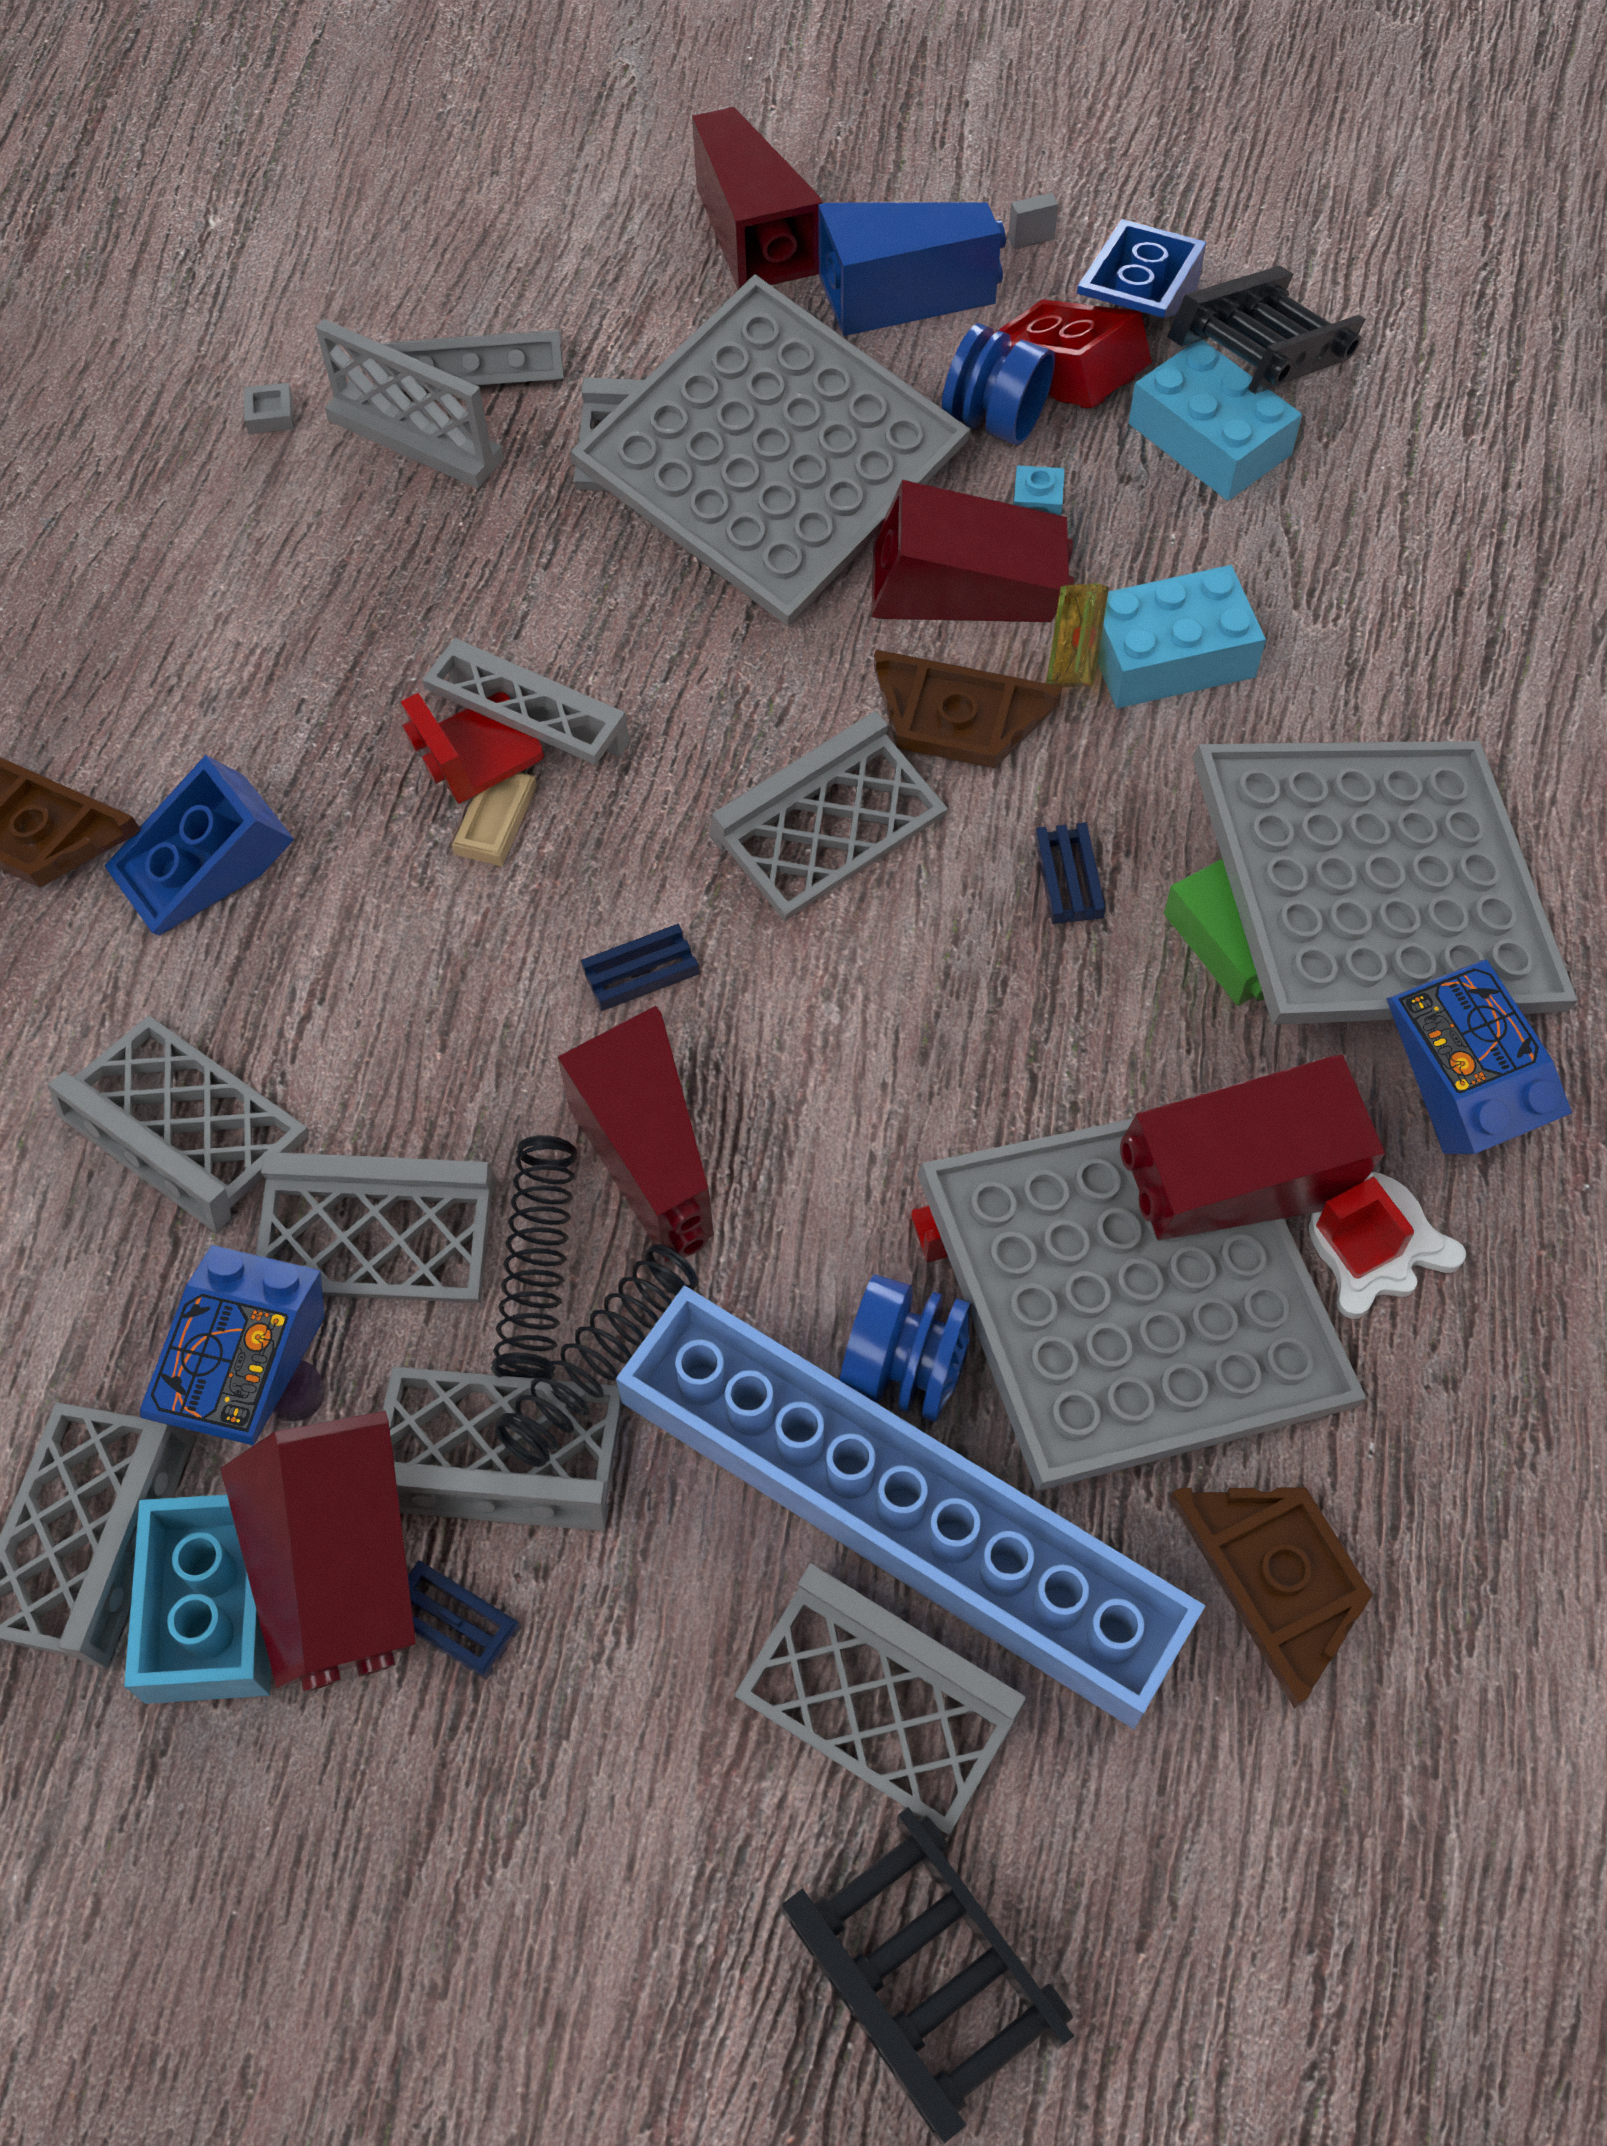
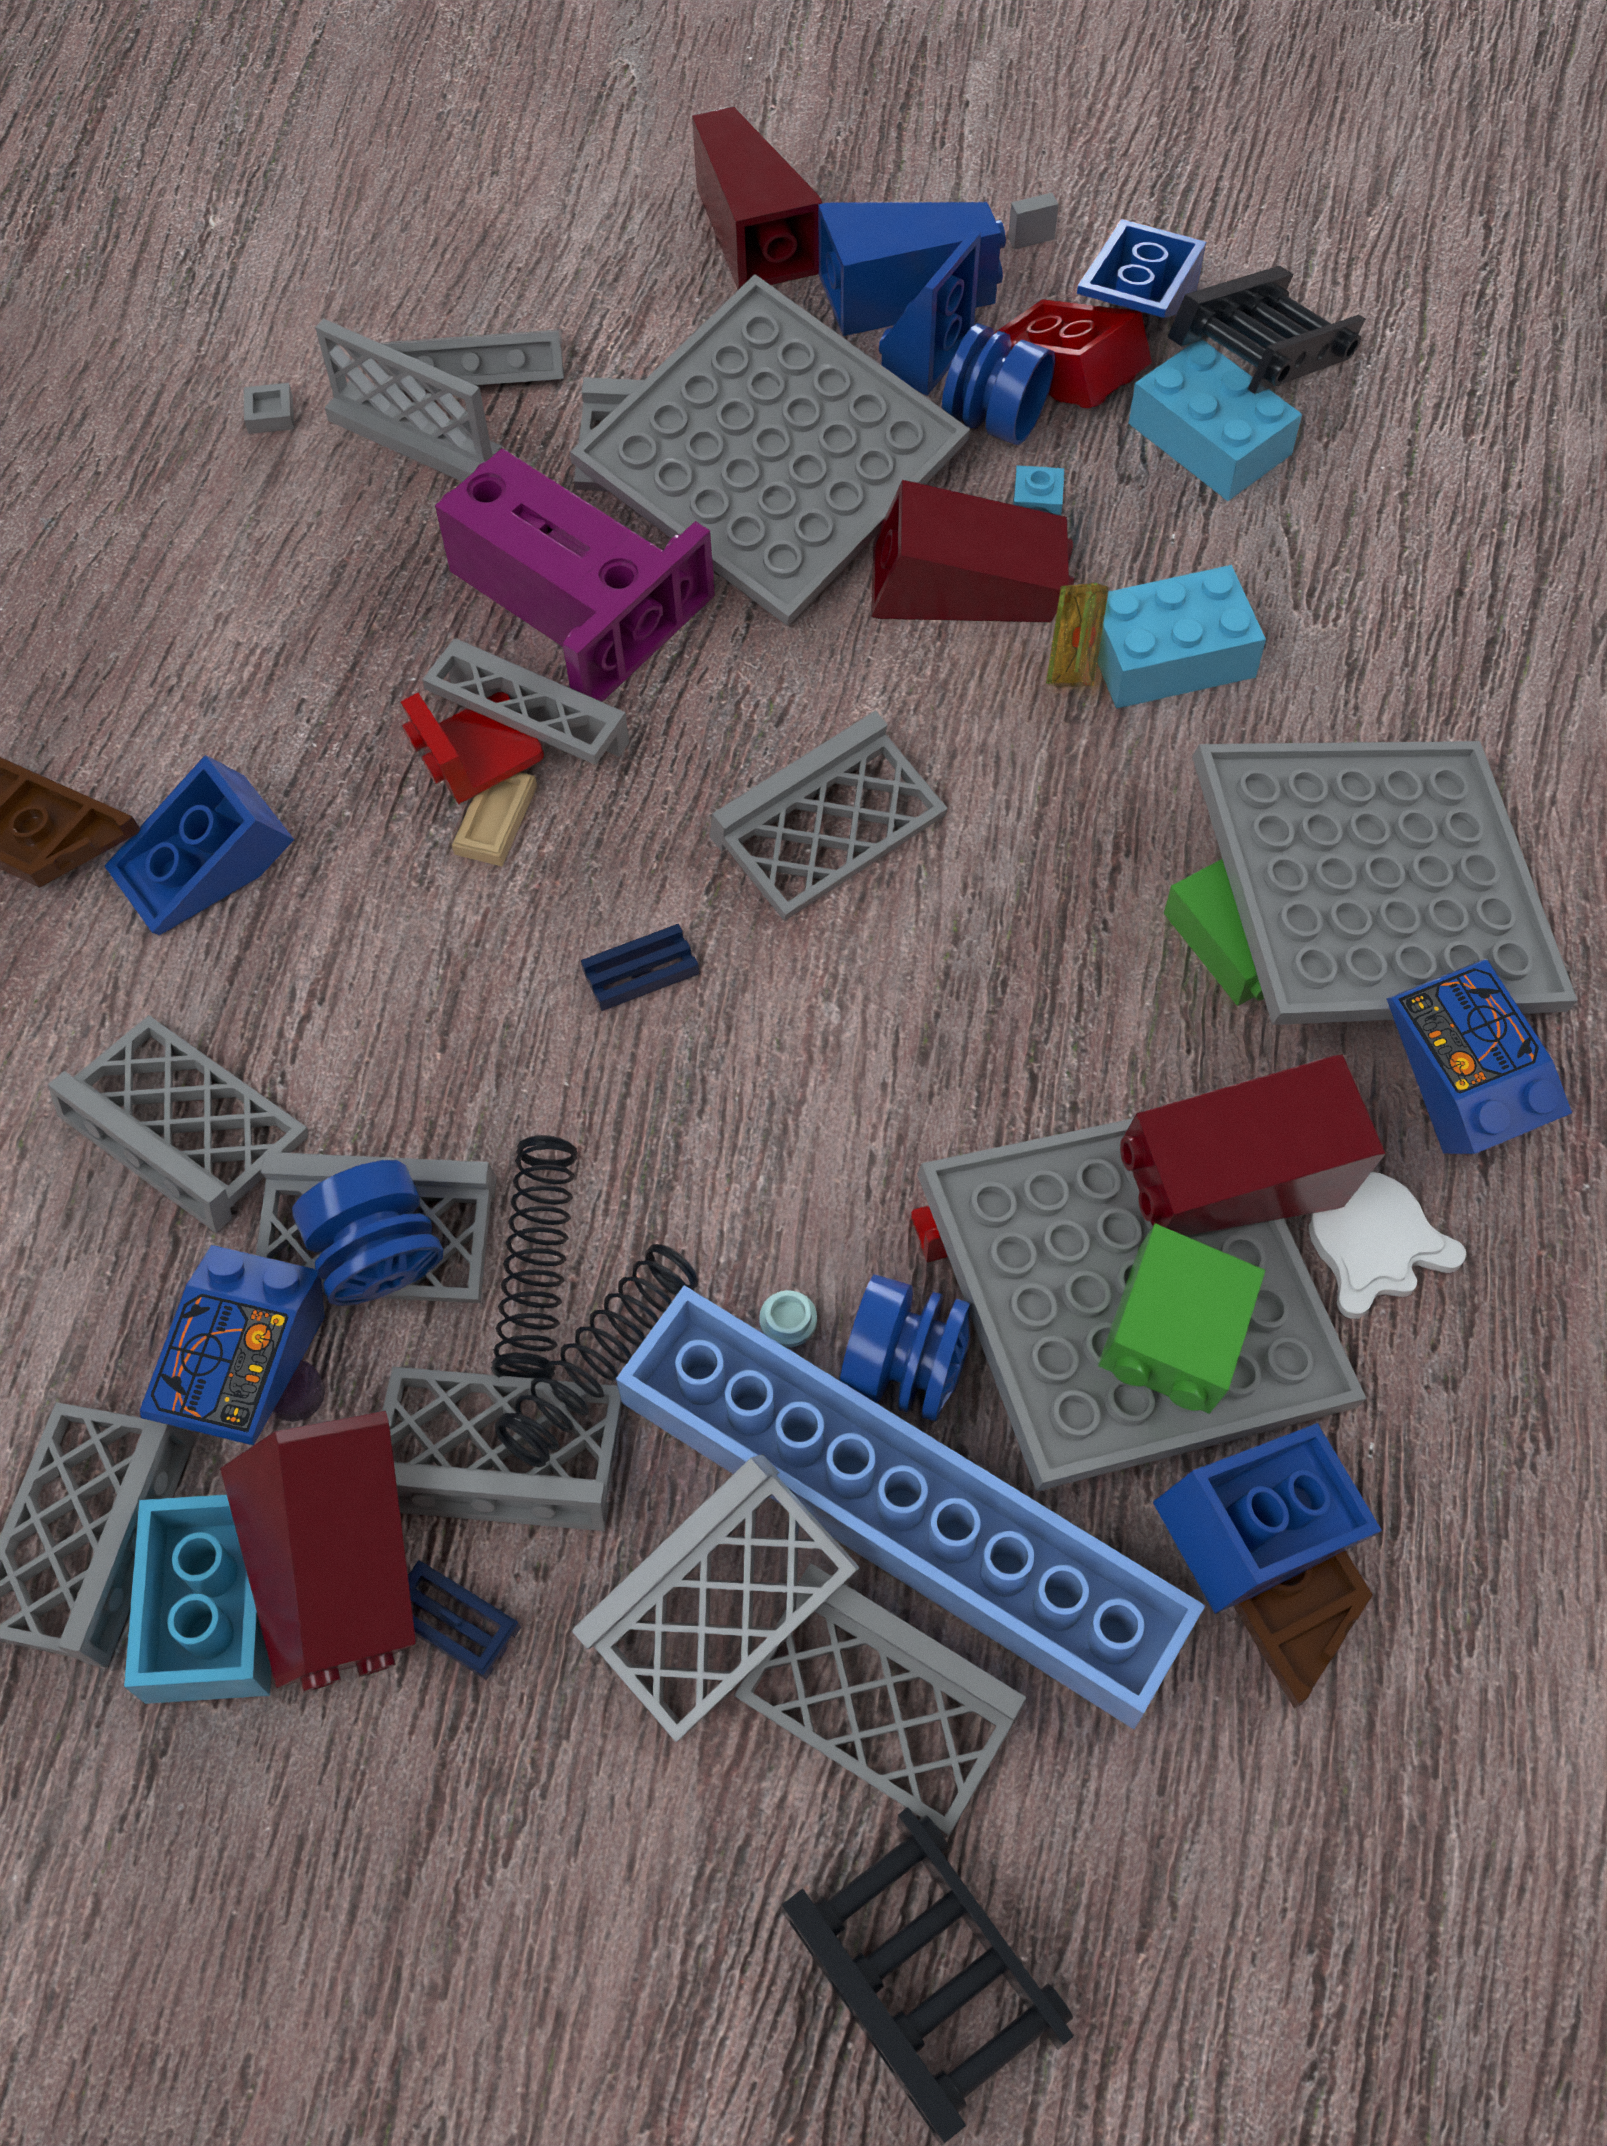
dark red slope [557,1005,714,1262] -> none
reddish brown wing [874,650,1062,768] -> none
dark blue tile [1035,822,1105,924] -> none
red panel [1316,1176,1414,1279] -> none
none -> blue wheel [292,1160,443,1306]
none -> magenta brick [435,448,715,702]
none -> light grey fence [571,1454,860,1742]
none -> light aqua plate [759,1290,817,1347]
none -> blue slope [879,229,981,396]
none -> bright green brick [1098,1223,1266,1414]
none -> blue slope [1153,1423,1382,1614]

